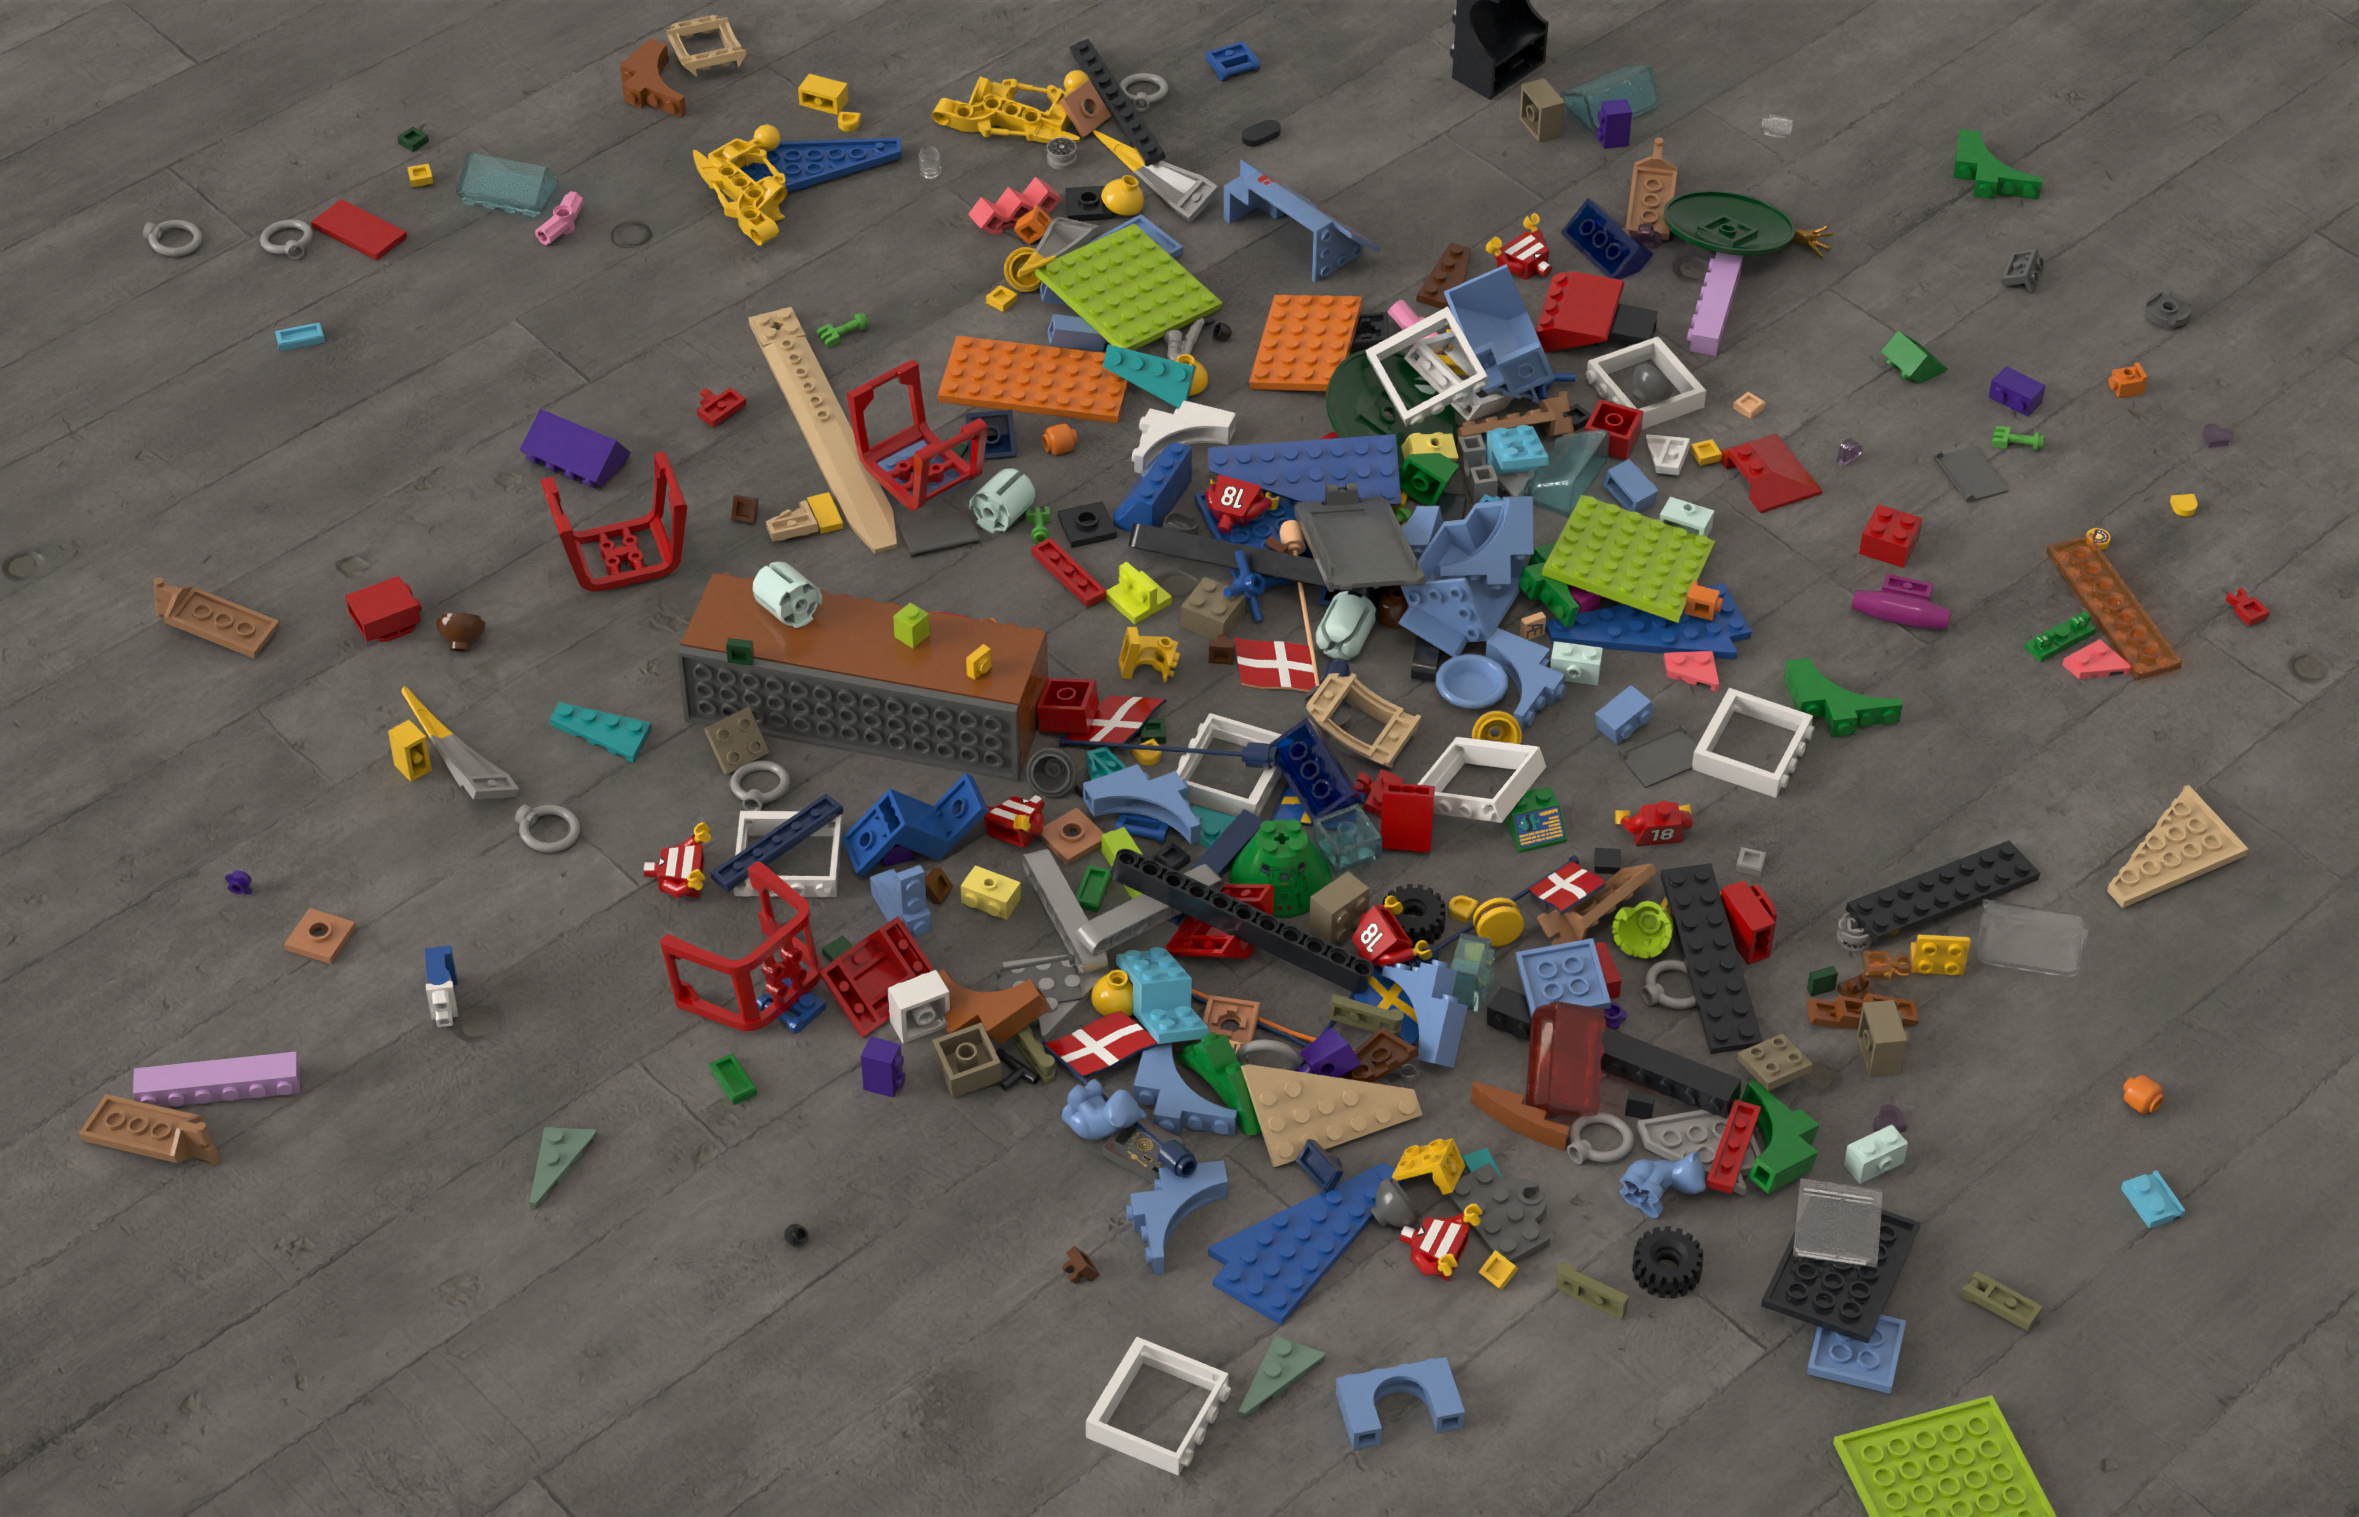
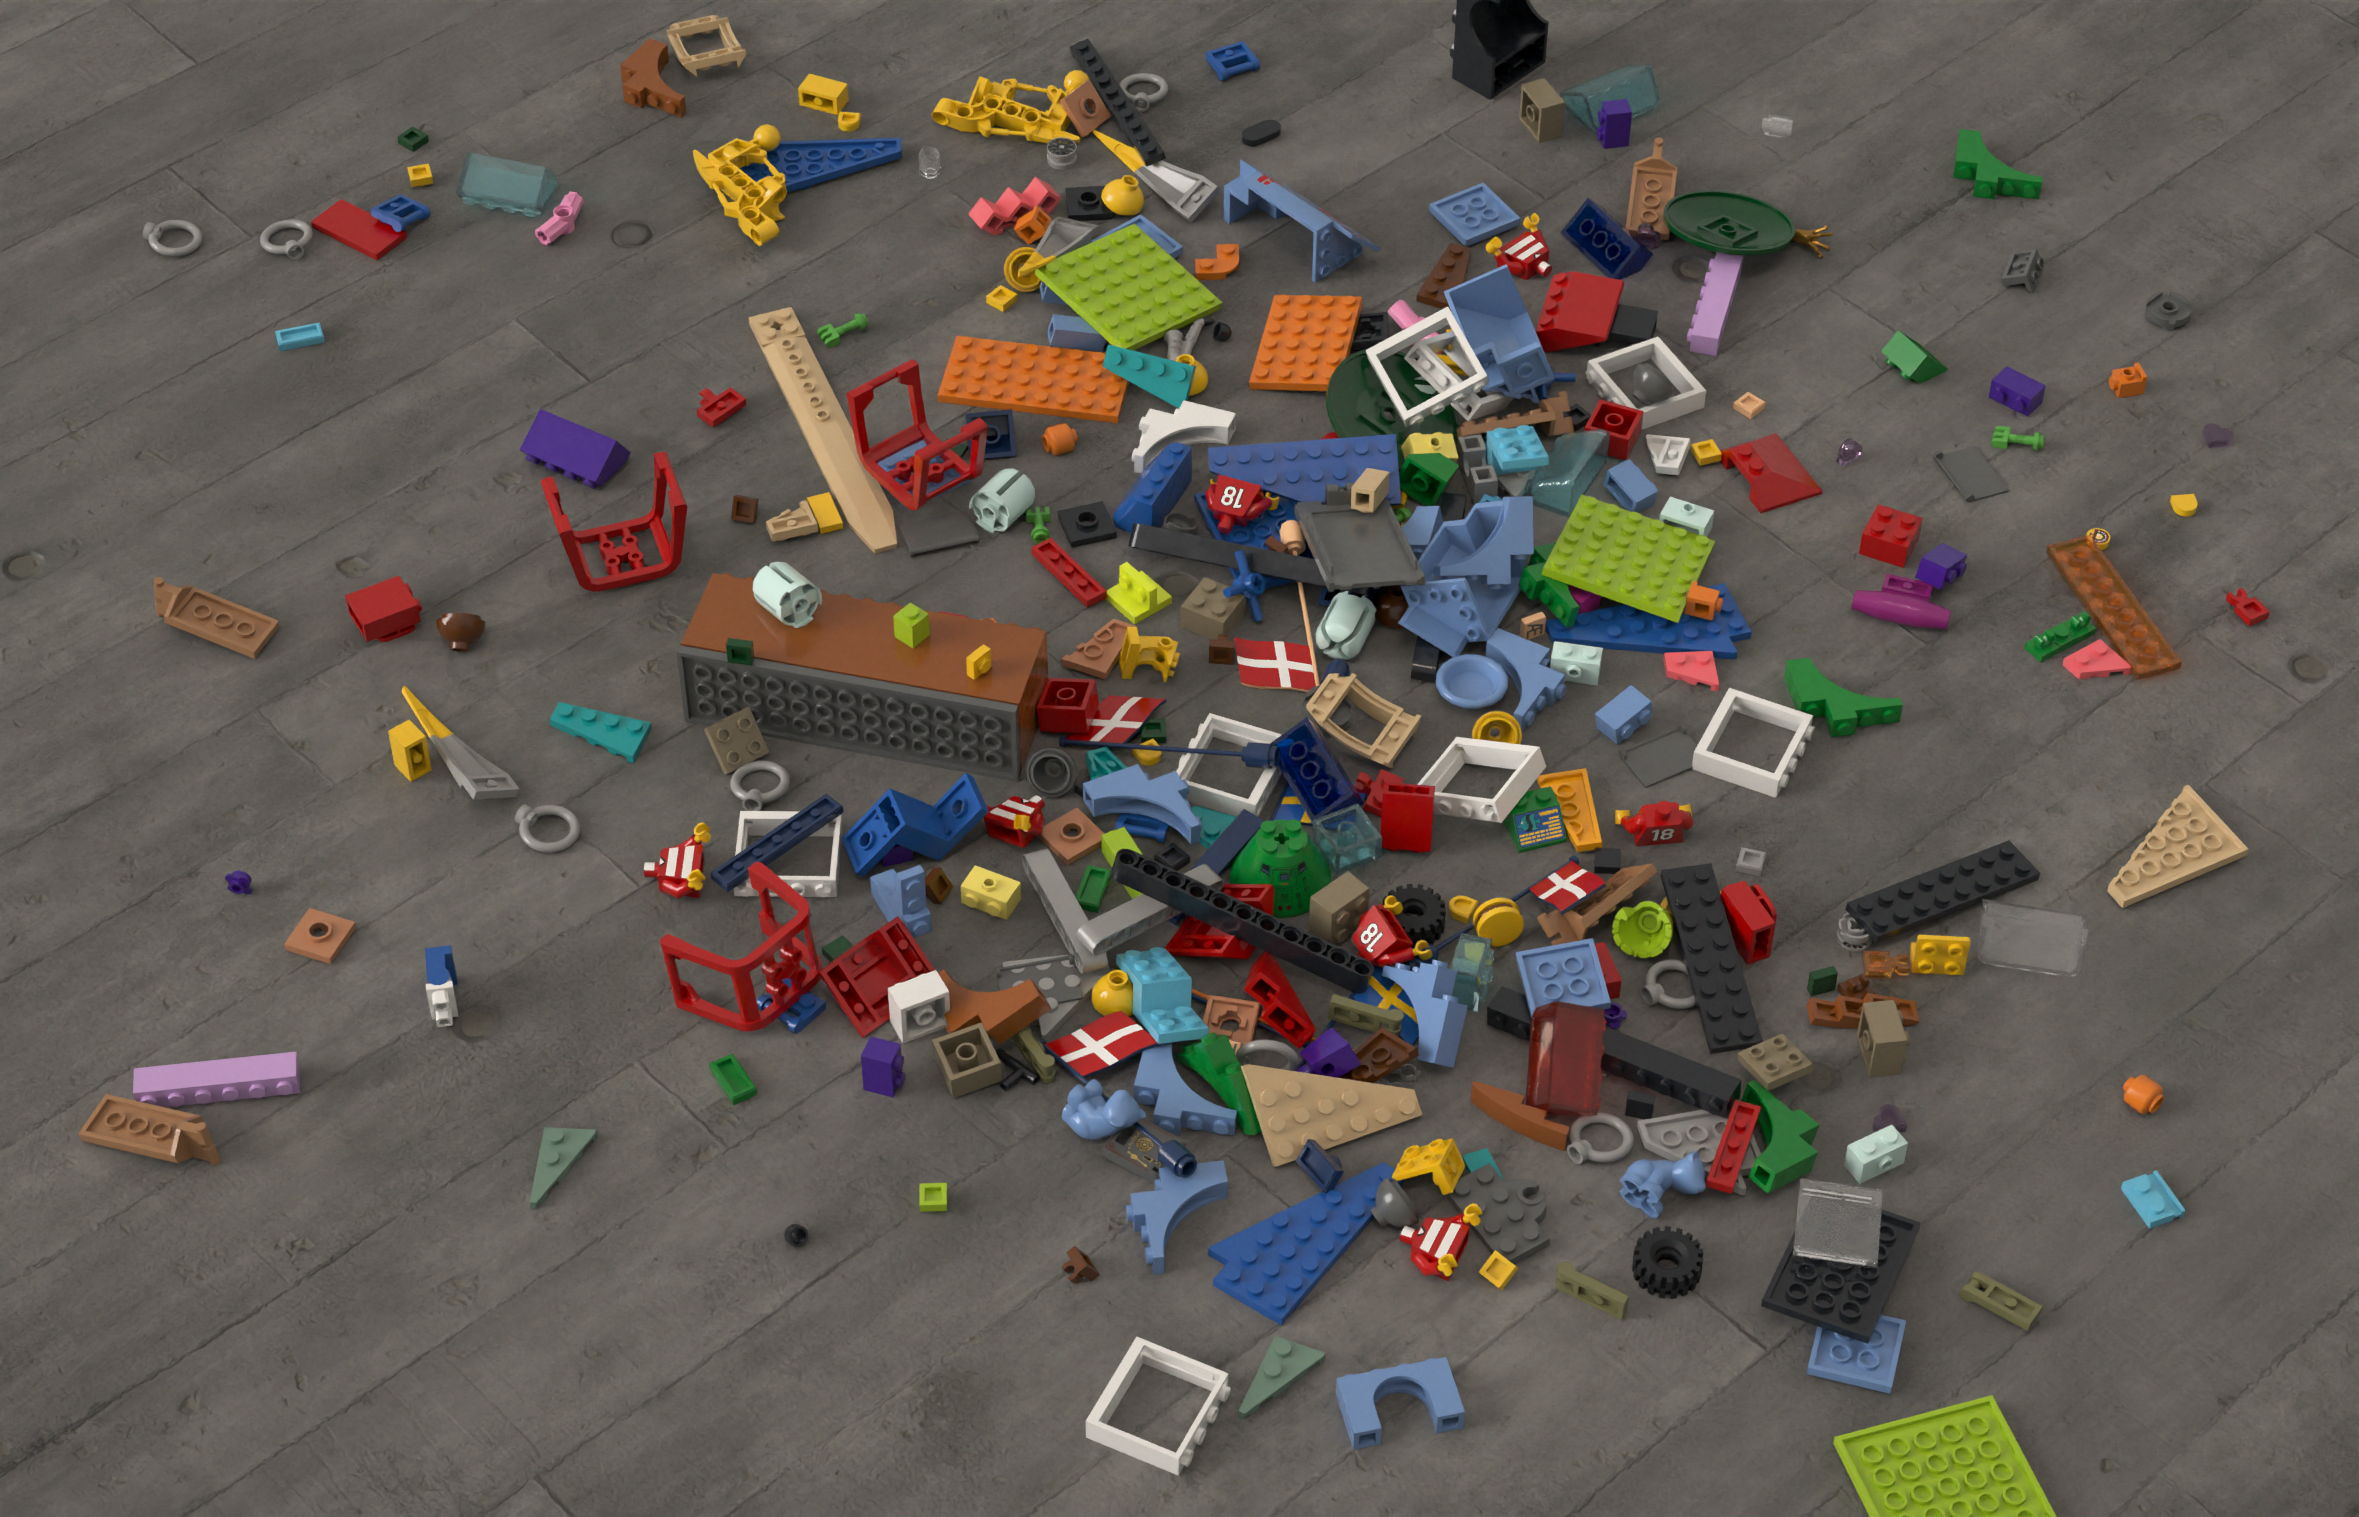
none -> blue plate [371,194,431,232]
none -> lime plate [919,1183,947,1212]
none -> nougat wing [1061,619,1136,680]
none -> orange plate [1195,244,1239,280]
none -> red slope [1244,951,1316,1049]
none -> tan brick [1351,468,1389,513]
none -> medium blue plate [1429,183,1521,247]
none -> light orange wing [1537,768,1602,852]
none -> dark purple brick [1915,543,1967,589]

